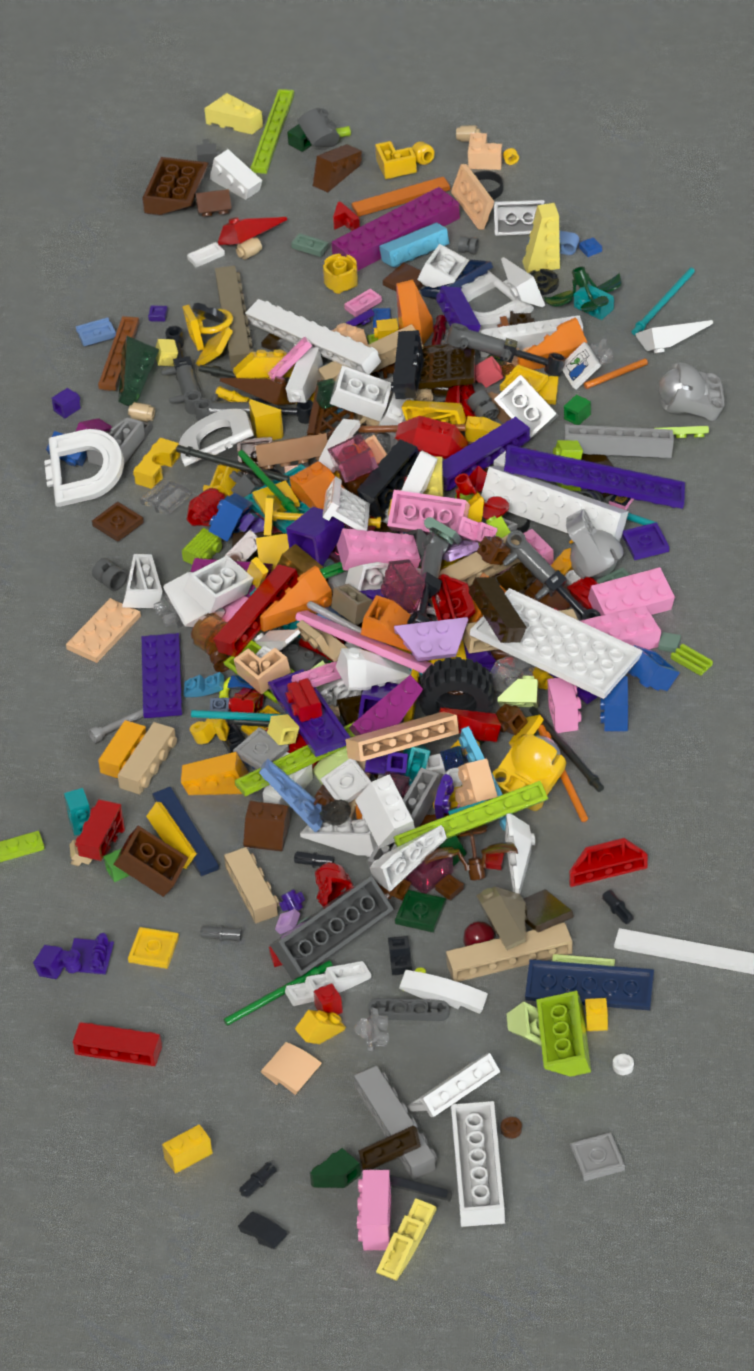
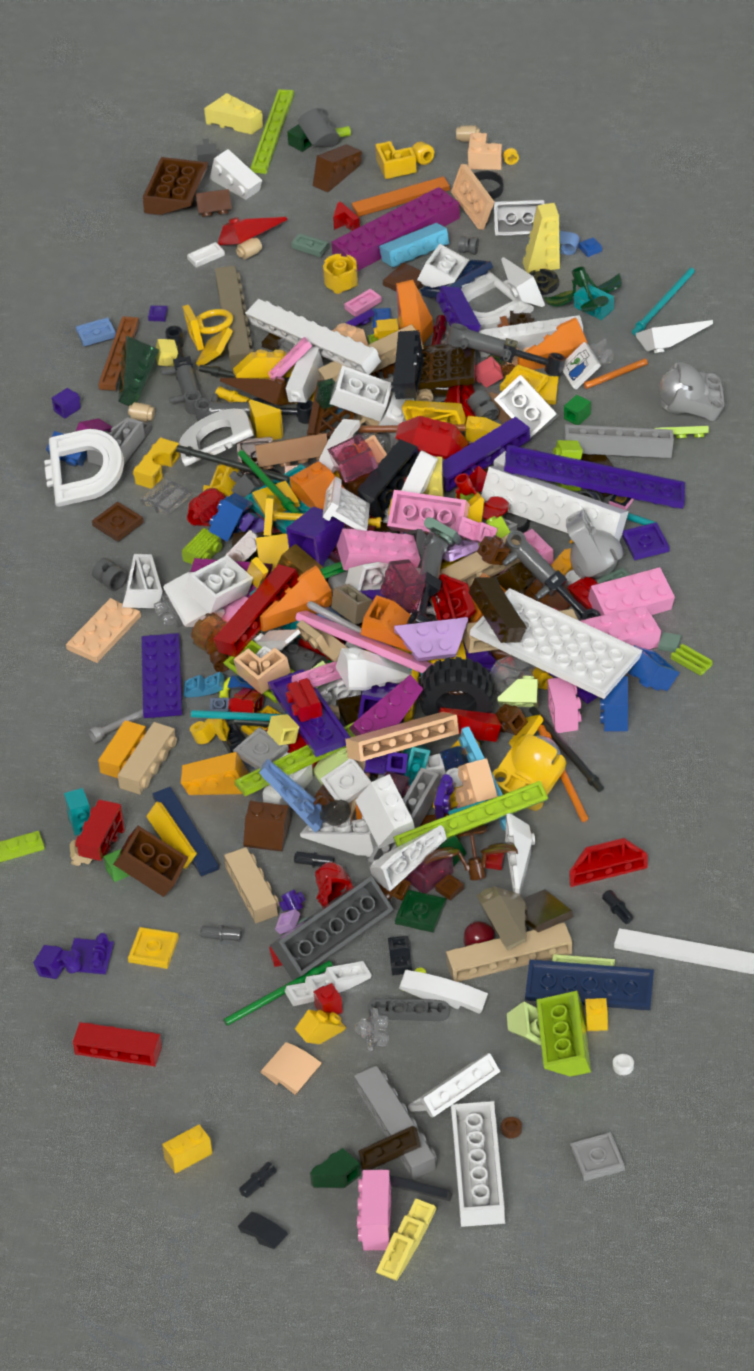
black tile [192,303,225,323] -> none

